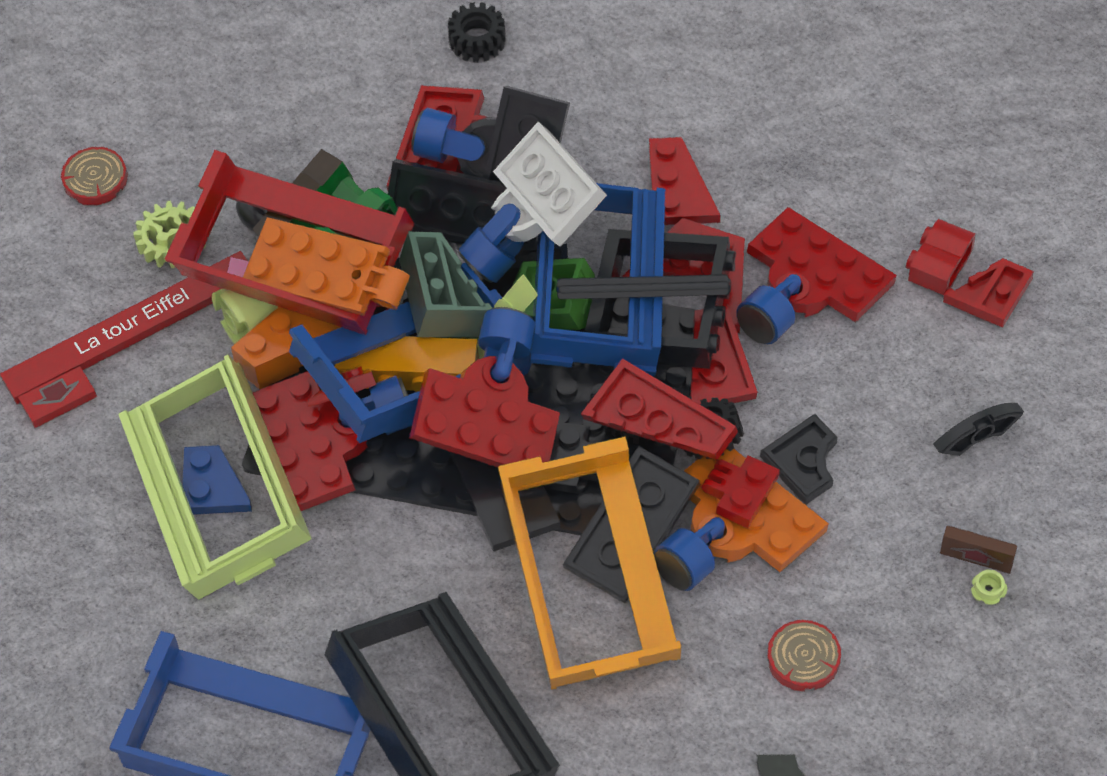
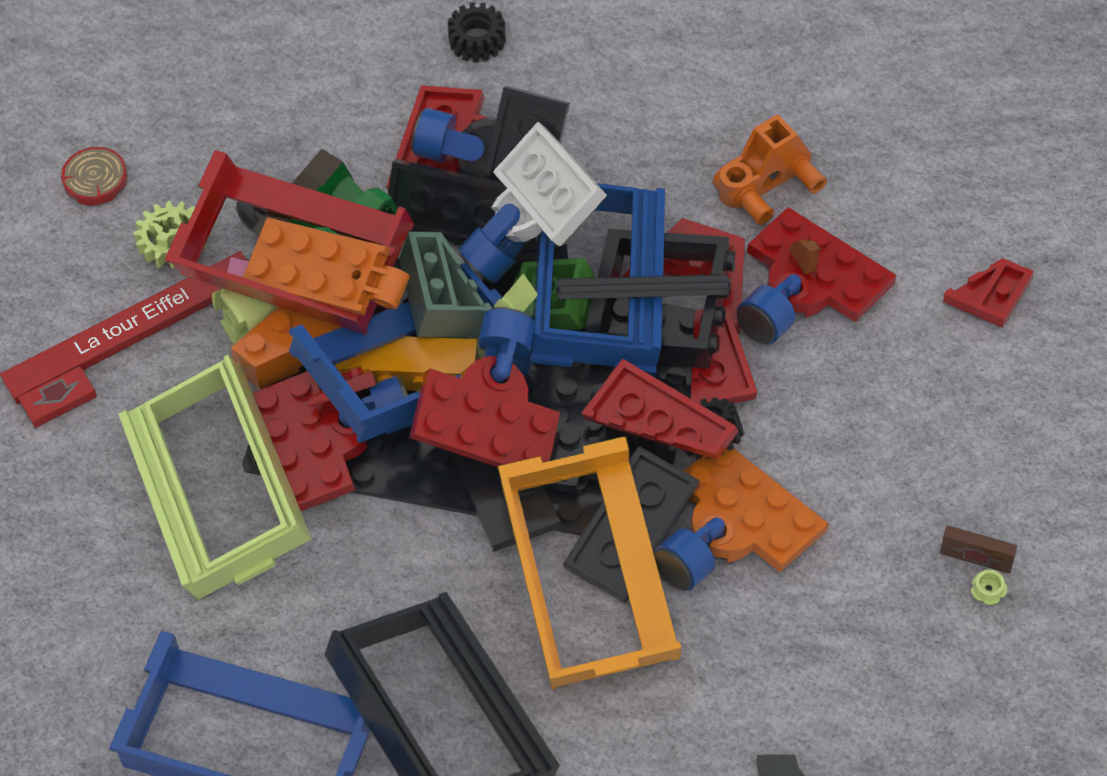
blue wing [183,445,252,515] -> none
red wing [649,137,721,225] -> none
red hinge [701,455,780,529] -> none
black tile [760,414,838,505] -> none
tile [767,620,841,691] -> none
red brick [906,219,976,295] -> none
black tile [933,403,1024,456] -> none
none -> orange piece [712,114,827,226]
none -> dark orange tile [789,240,821,274]

